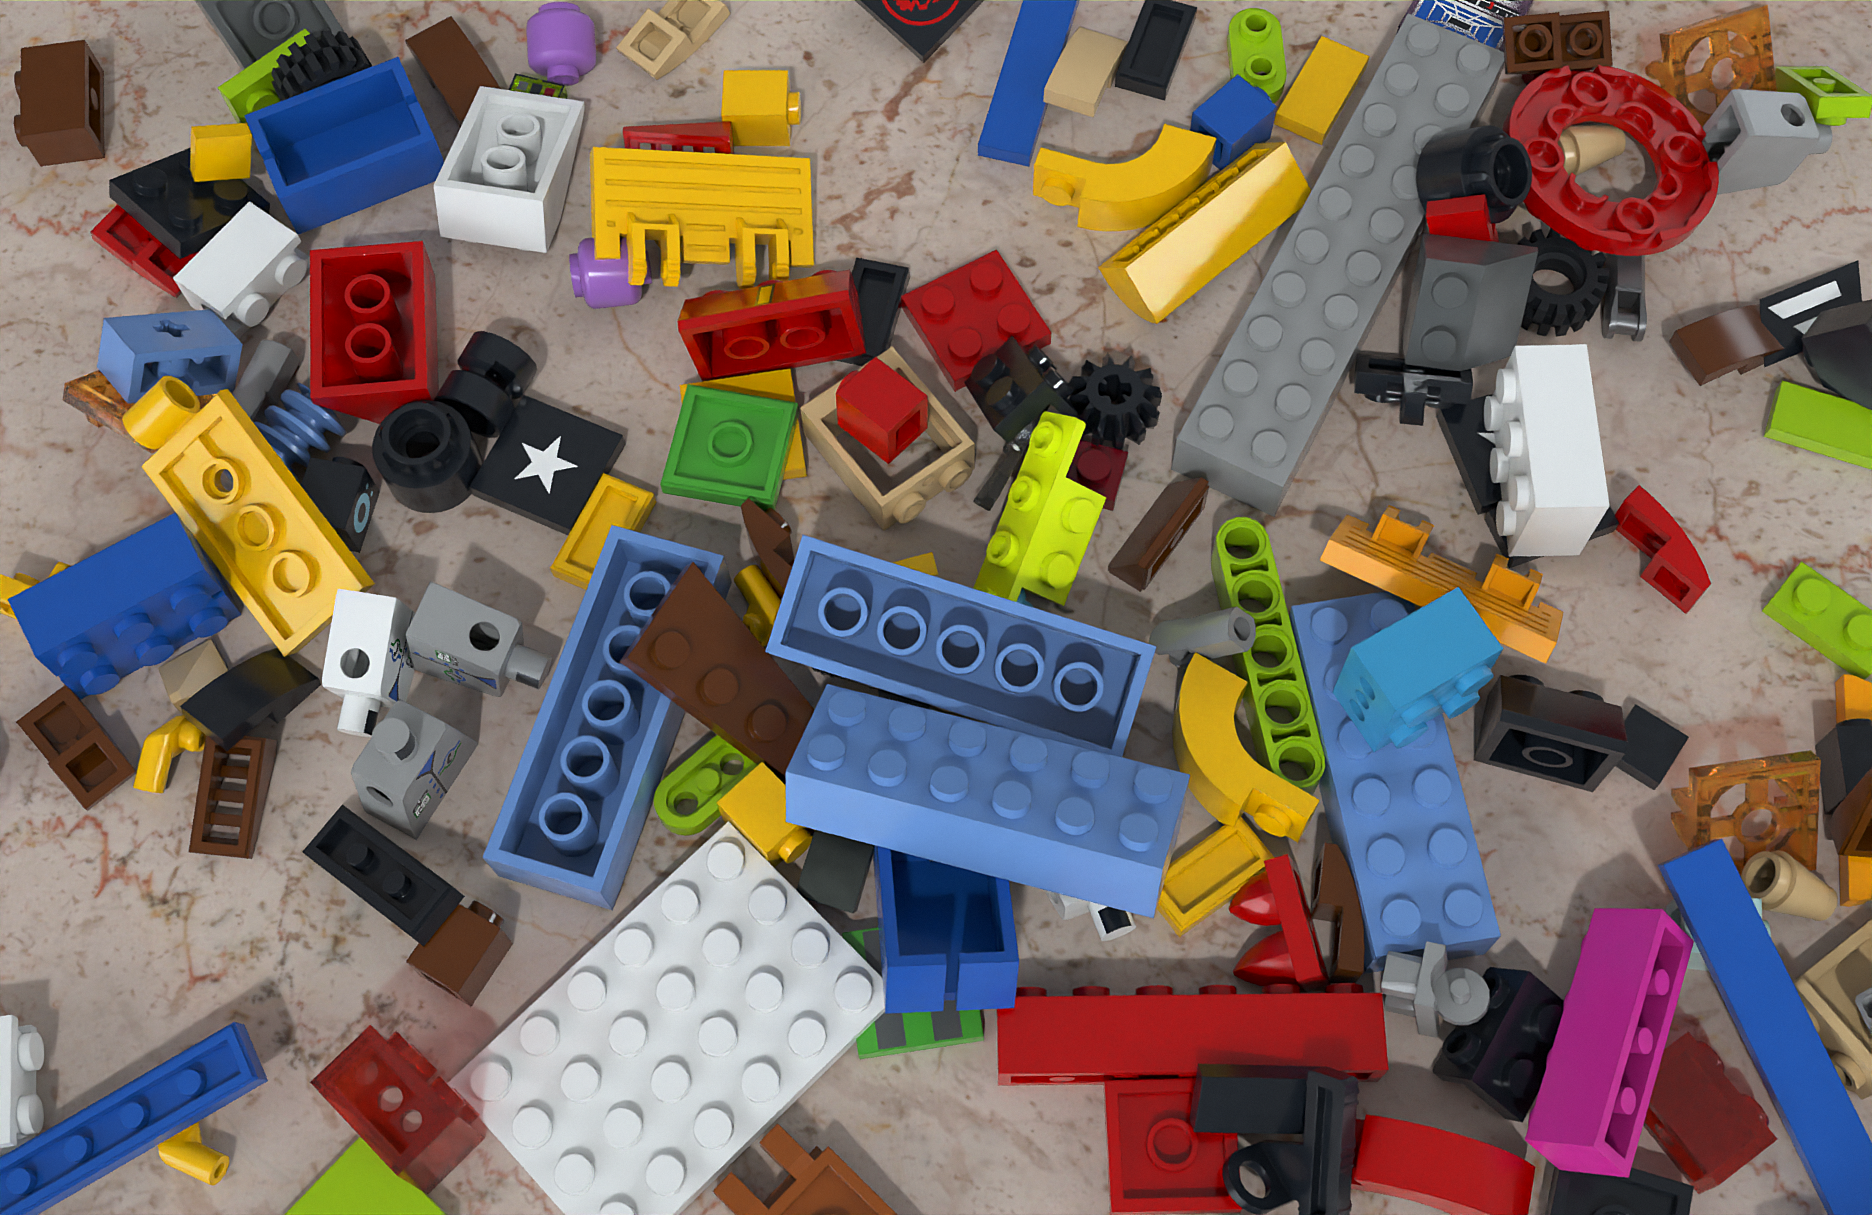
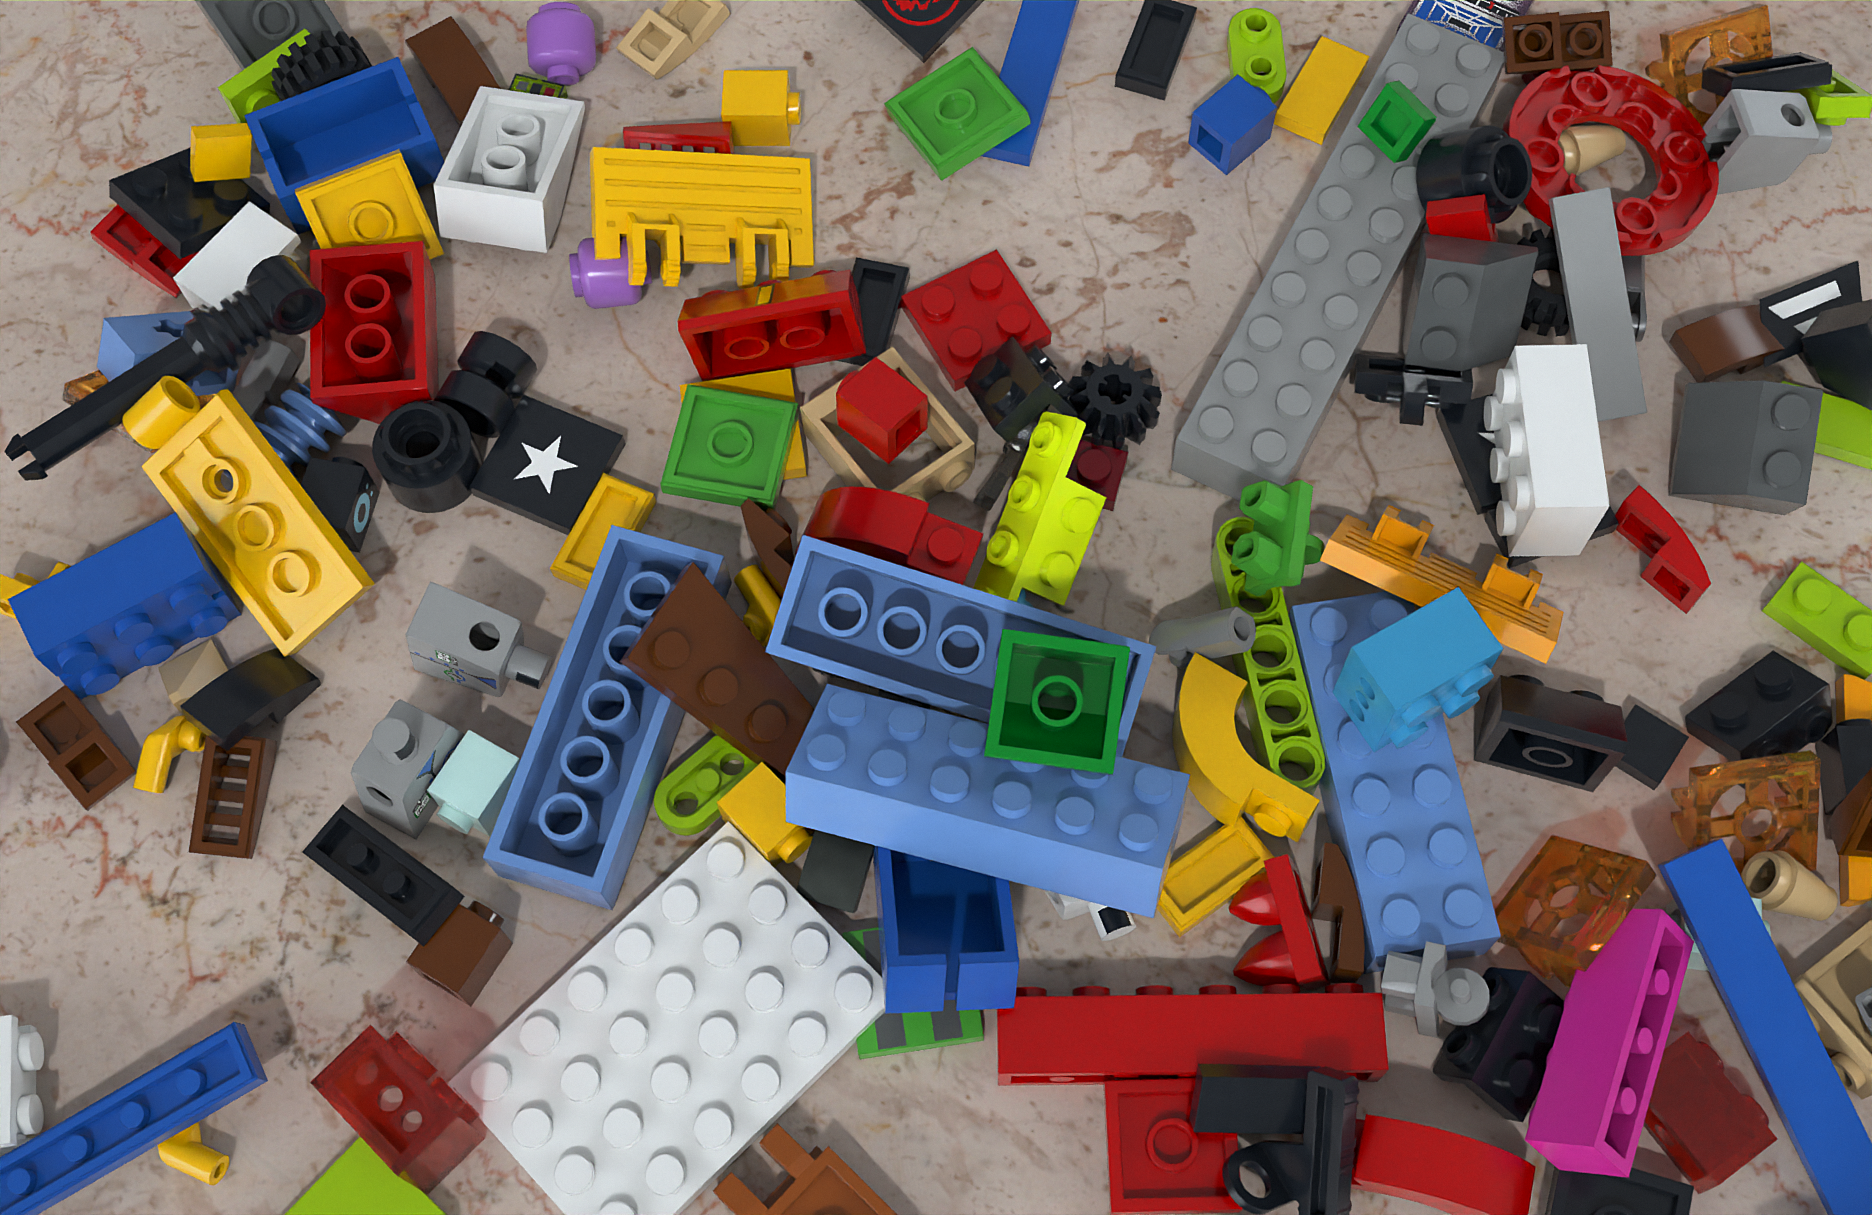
reddish brown brick [14,40,105,167] -> none
white torso [322,589,415,737] -> none
yellow arch [1033,124,1217,231] -> none
tan slope [1043,26,1128,118] -> none
yellow brick [1098,142,1311,324] -> none
reddish brown slope [1108,477,1209,592] -> none
none -> black piece [4,255,326,481]
none -> yellow tile [294,149,444,259]
none -> light aqua brick [427,730,520,837]
none -> red arch [795,486,984,585]
none -> bright green tile [884,47,1031,181]
none -> green slope [984,629,1130,775]
none -> bright green hips [1231,480,1325,597]
none -> green tile [1357,80,1437,163]
none -> clear orange piece [1494,835,1657,988]
none -> light grey tile [1548,187,1647,422]
none -> dark grey slope [1668,380,1823,515]
none -> black bracket [1685,651,1833,790]
none -> black tile [1702,52,1832,97]

